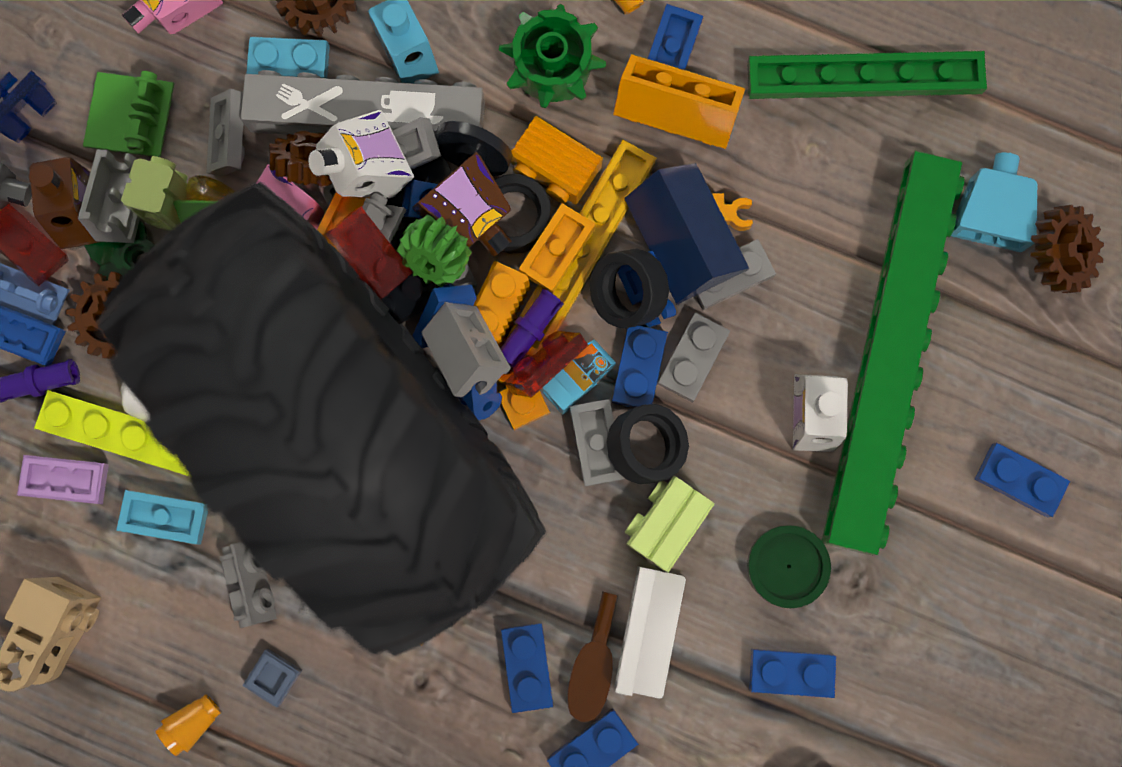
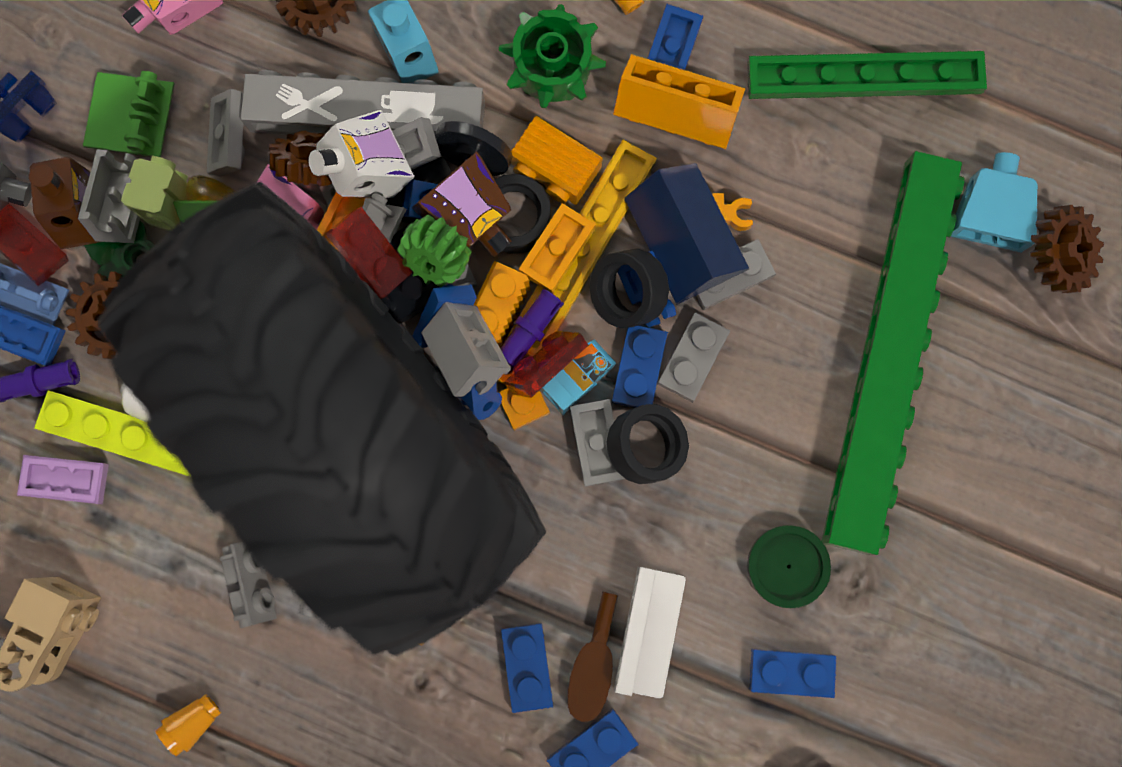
medium azure plate [116,490,208,545] -> none
sand blue tile [242,649,302,708] -> none
medium azure plate [246,37,330,78] -> none
yellowish green brick [624,476,714,573] -> none
white torso [793,374,848,452] -> none
blue plate [974,443,1070,518] -> none

